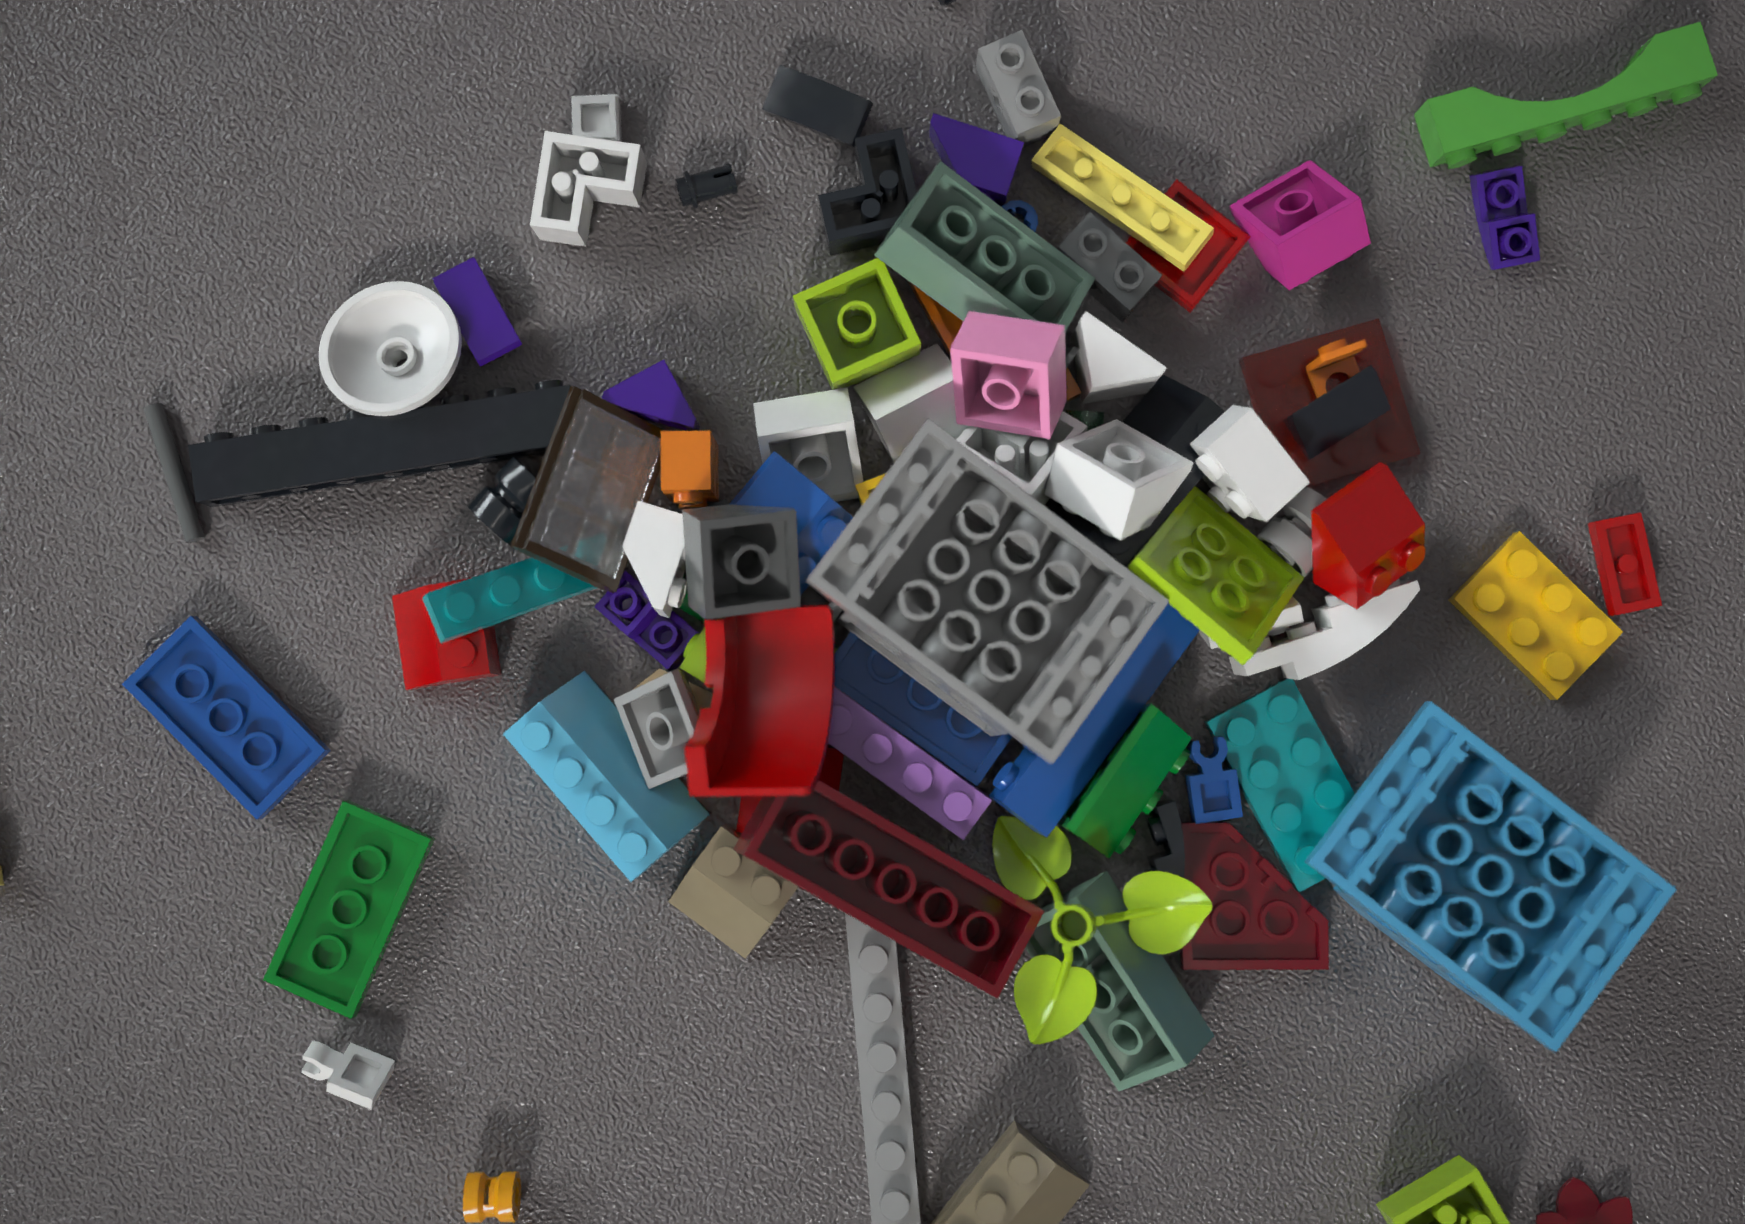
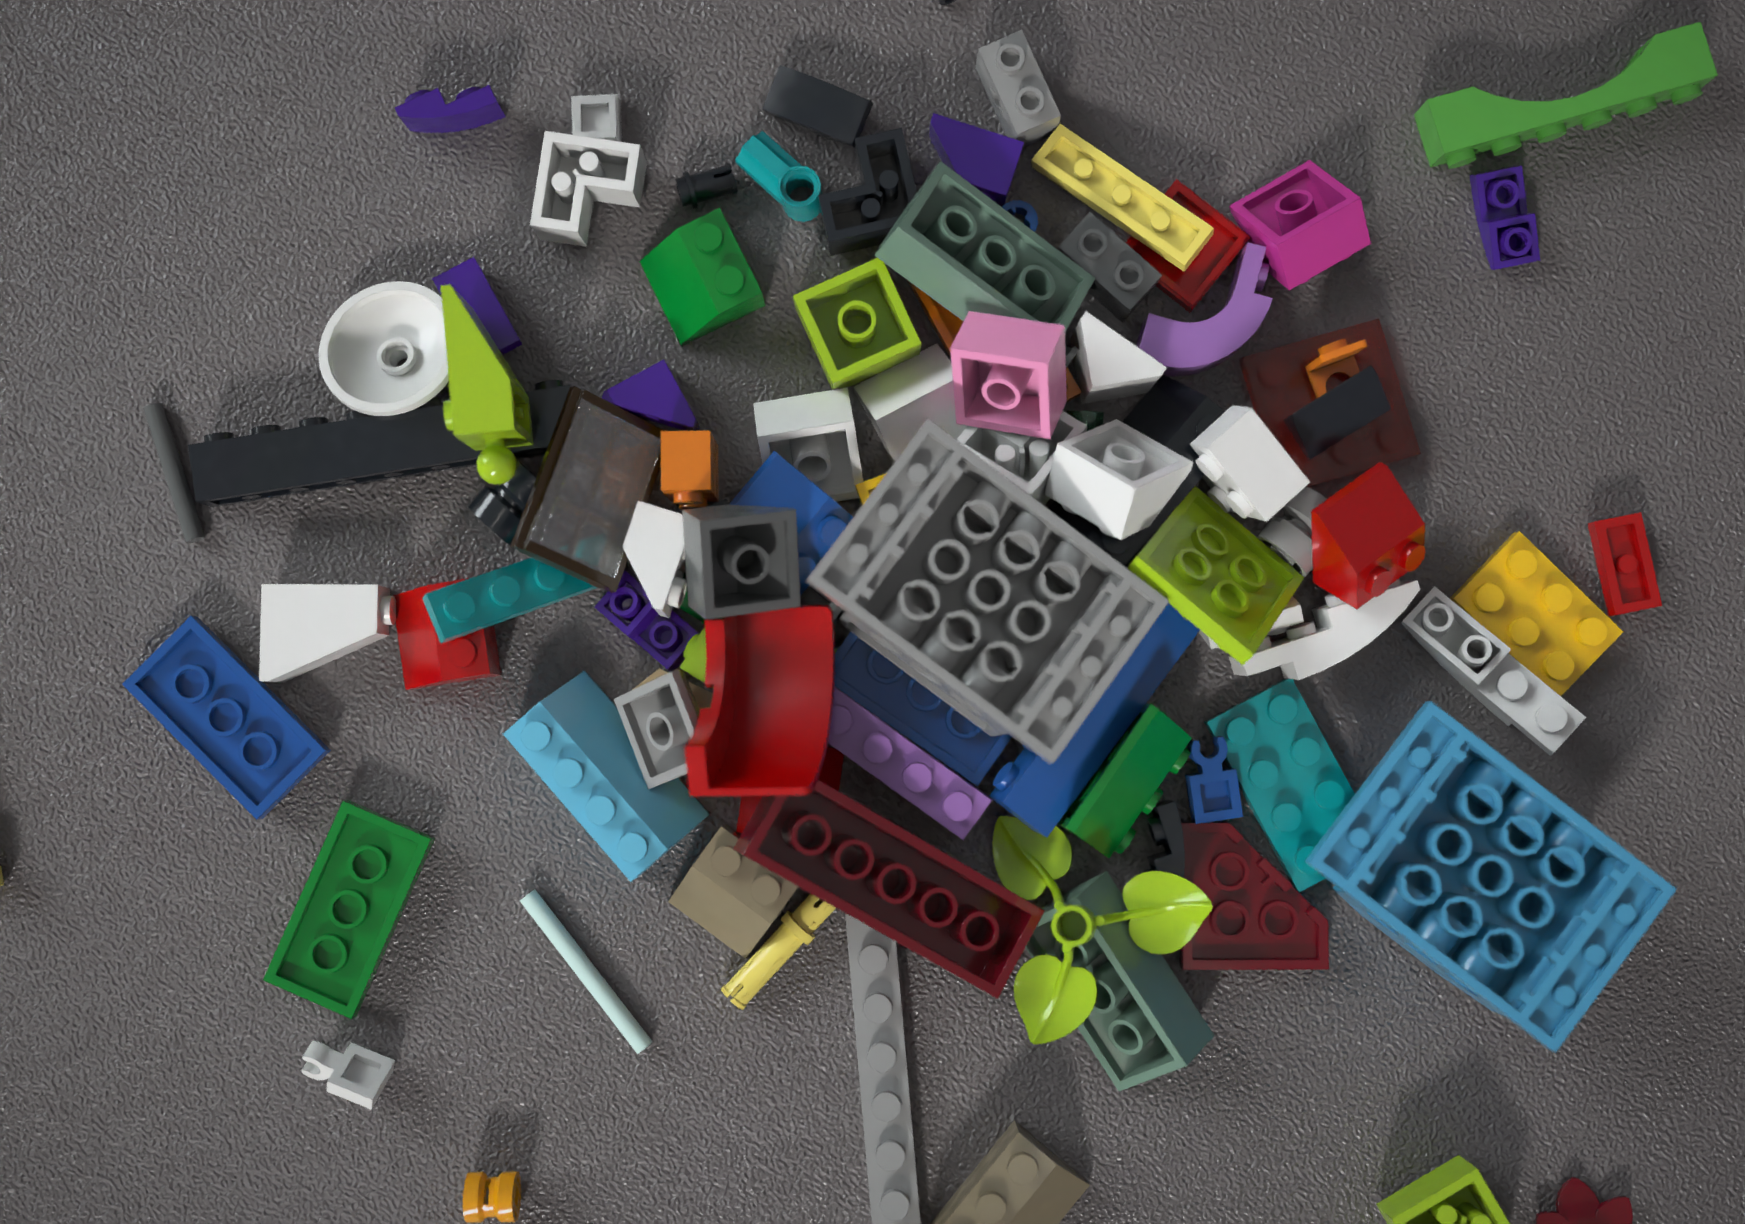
none -> white slope [259,584,396,682]
none -> dark purple slope [395,85,506,133]
none -> lime slope [441,285,533,485]
none -> light aqua bar [520,889,653,1054]
none -> green slope [639,208,766,347]
none -> light yellow pin [721,894,836,1010]
none -> teal piece [735,131,823,222]
none -> medium lavender arch [1136,242,1273,377]
none -> white slope [1402,586,1586,756]

